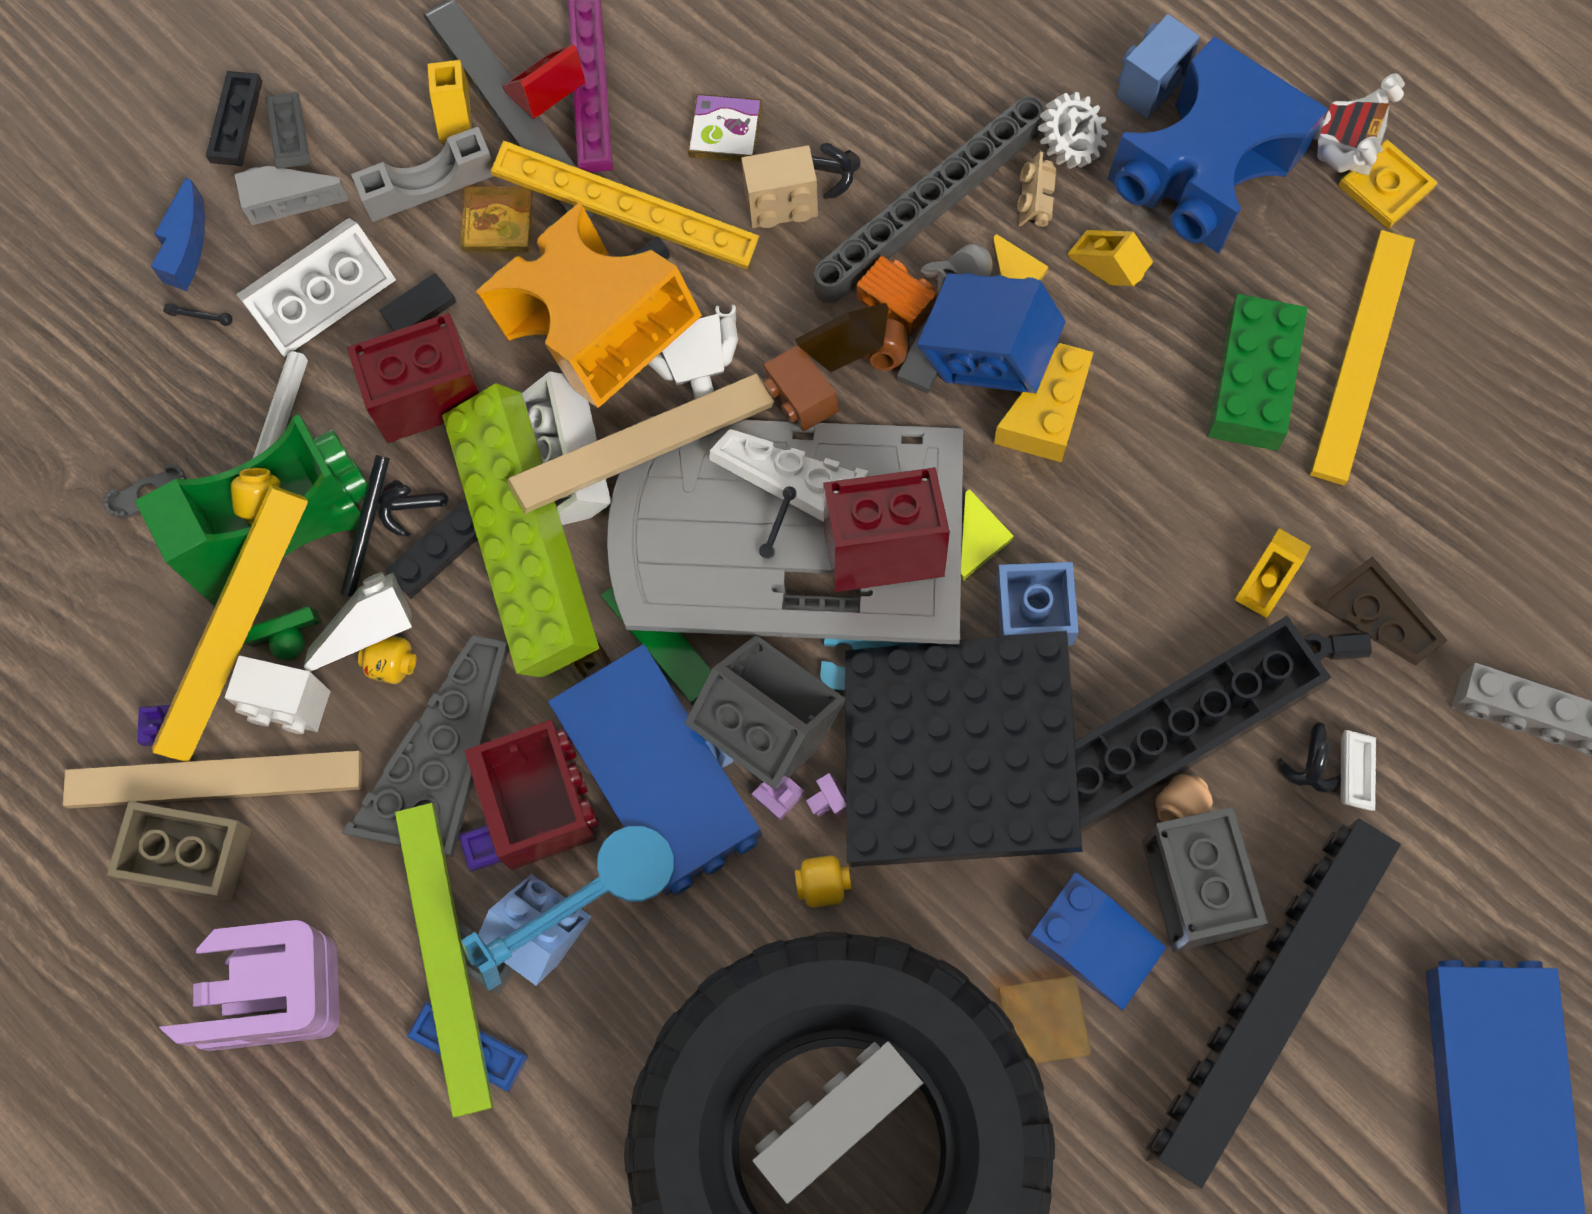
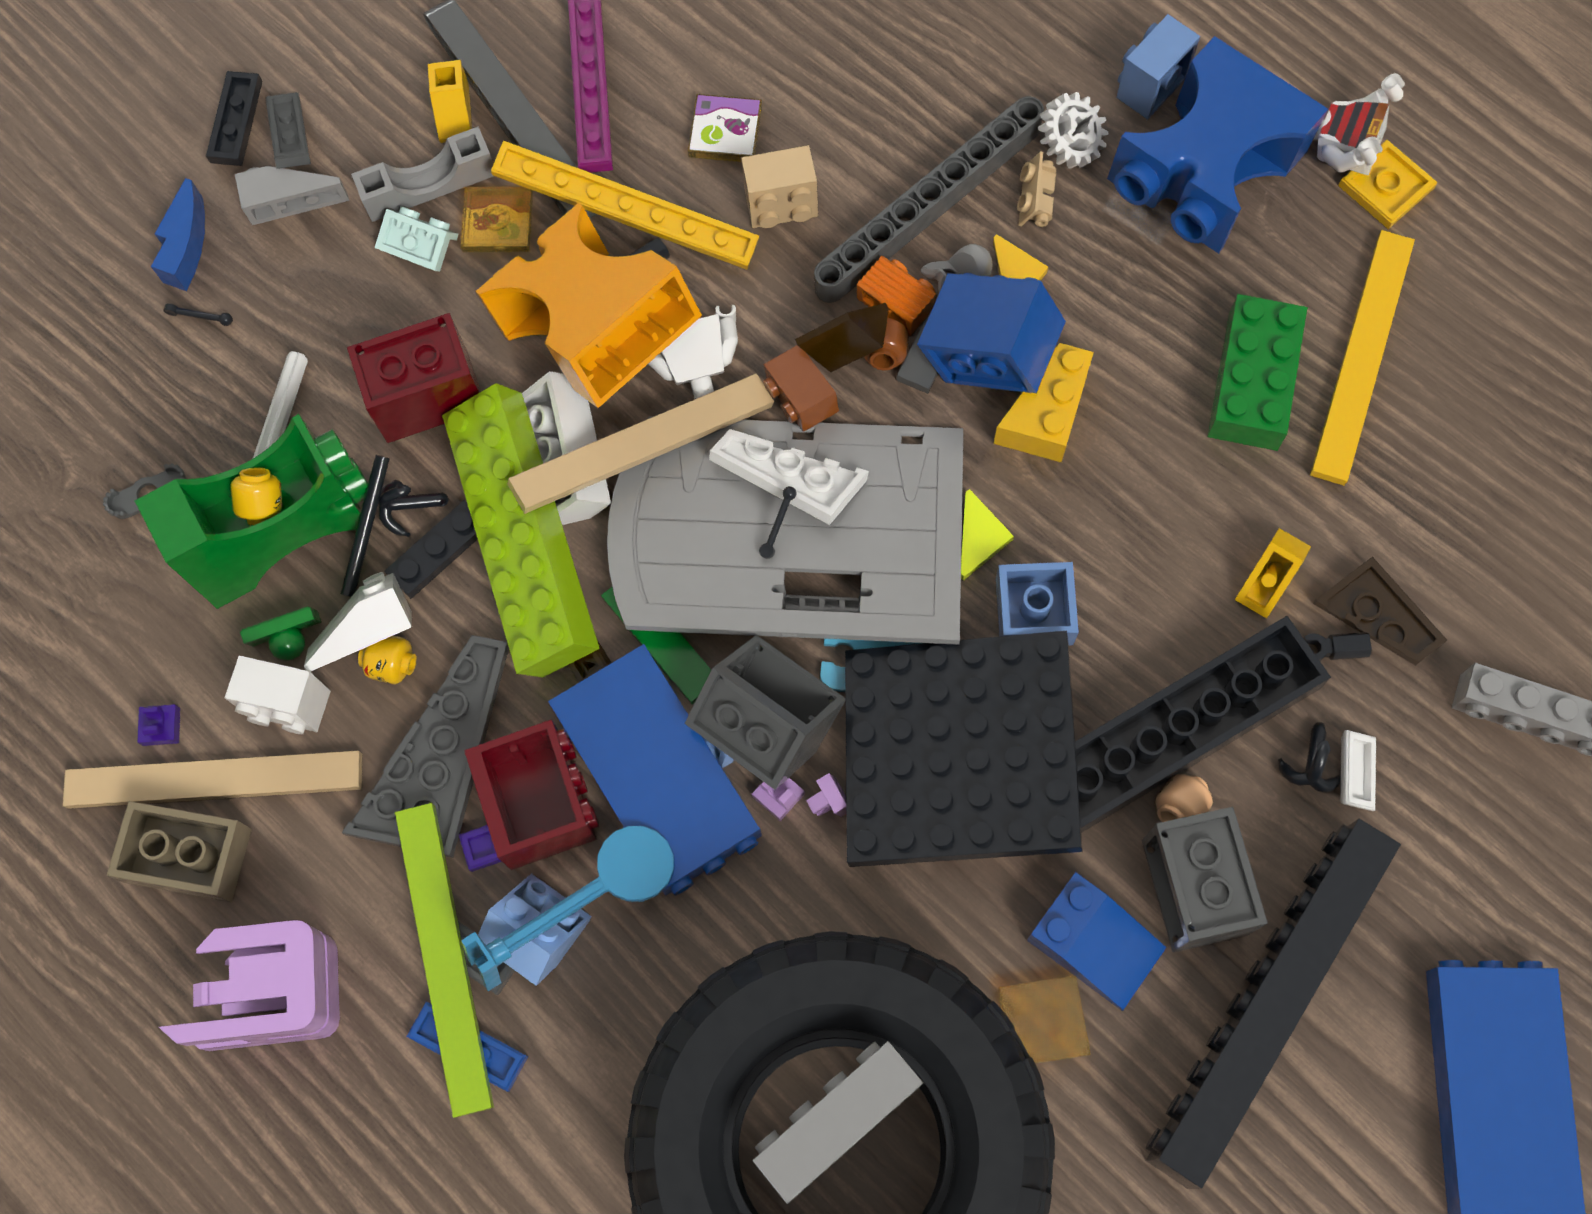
yellow tile [152,484,308,762] -> none
white slope [236,218,396,357] -> none
black tile [379,273,457,331] -> none
red slope [502,44,586,119] -> none
yellow head [795,855,852,908] -> none
black piece [811,143,861,199] -> none
dark red container [823,467,950,592] -> none
yellow slope [1067,230,1153,287] -> none
none -> light aqua bracket [375,206,459,272]

